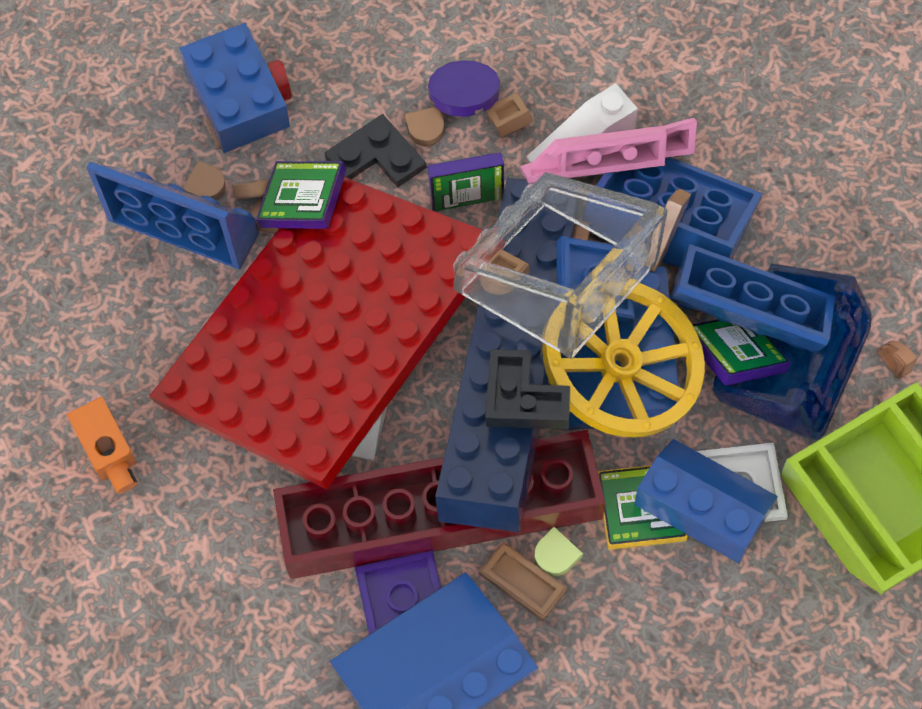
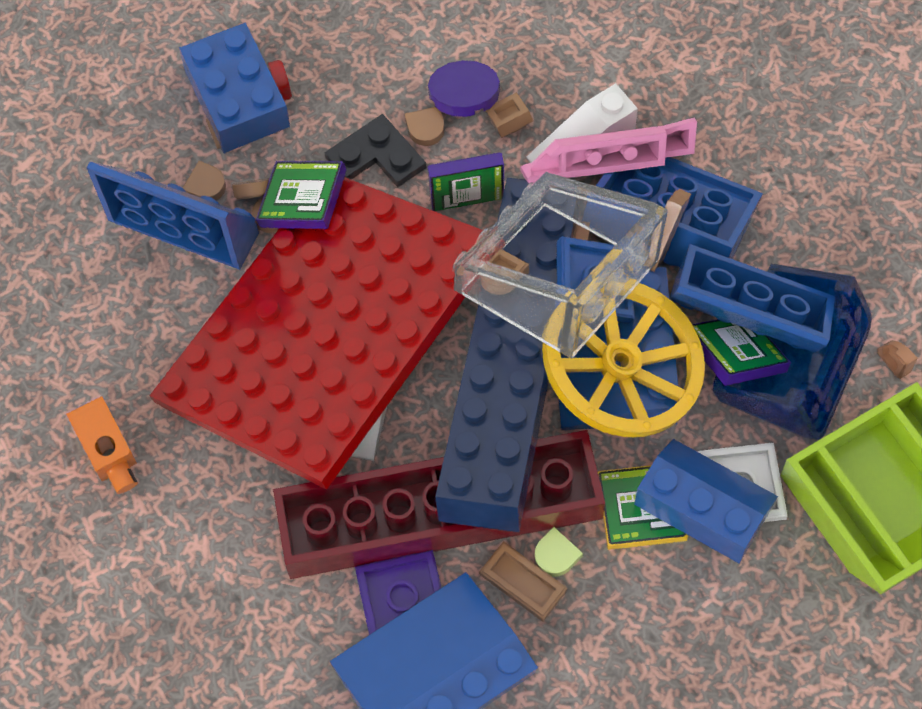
black plate [485,349,570,429] -> none

